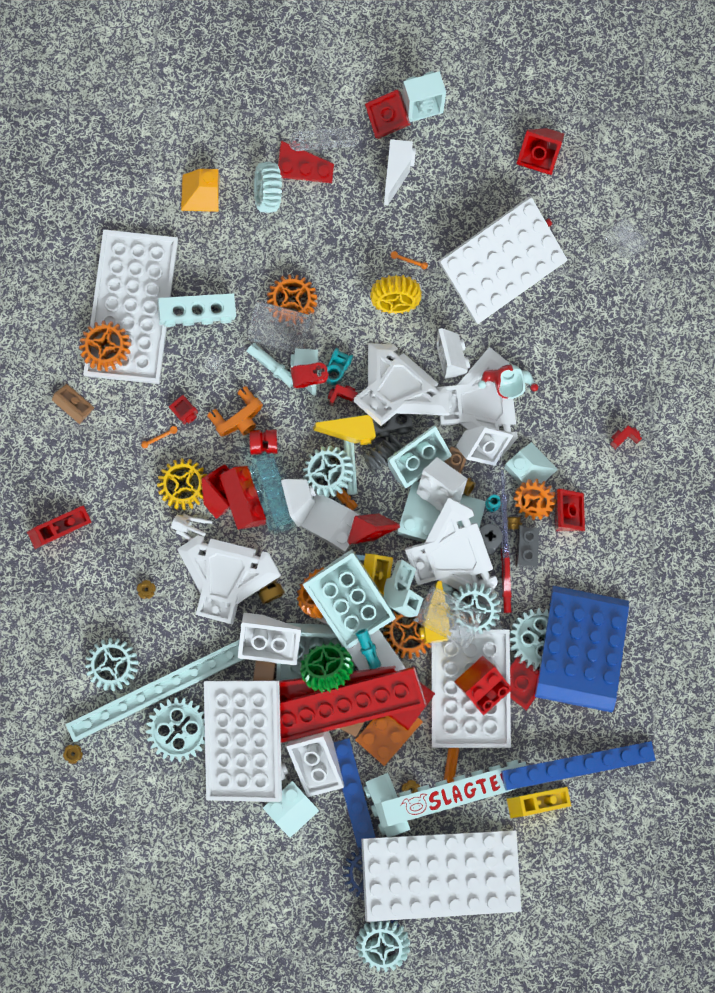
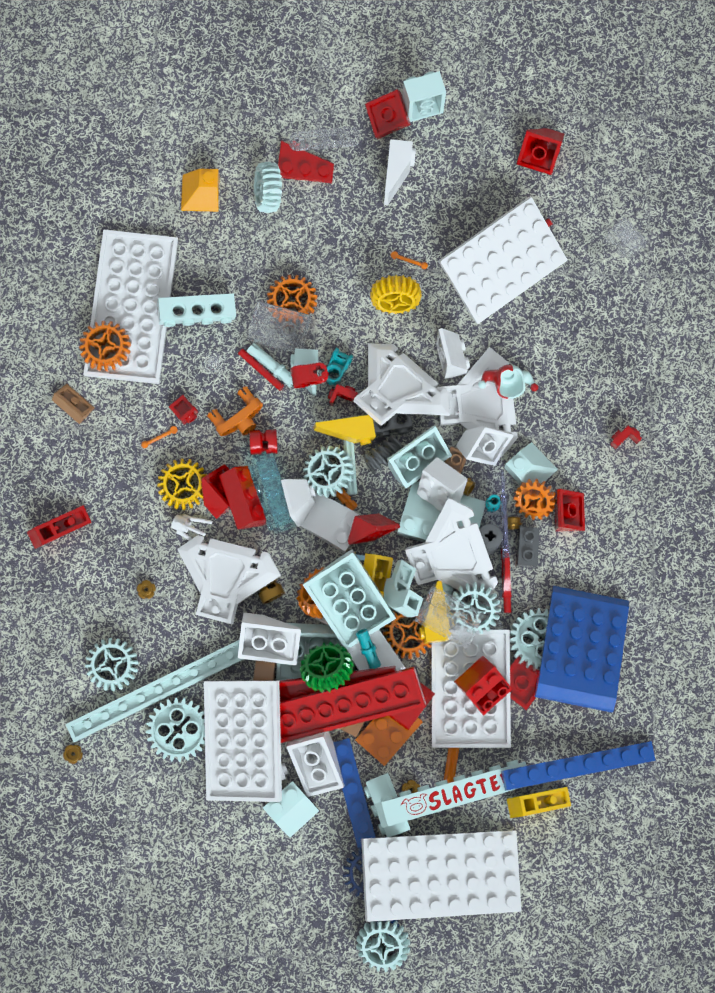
none -> red bar [238,349,284,391]

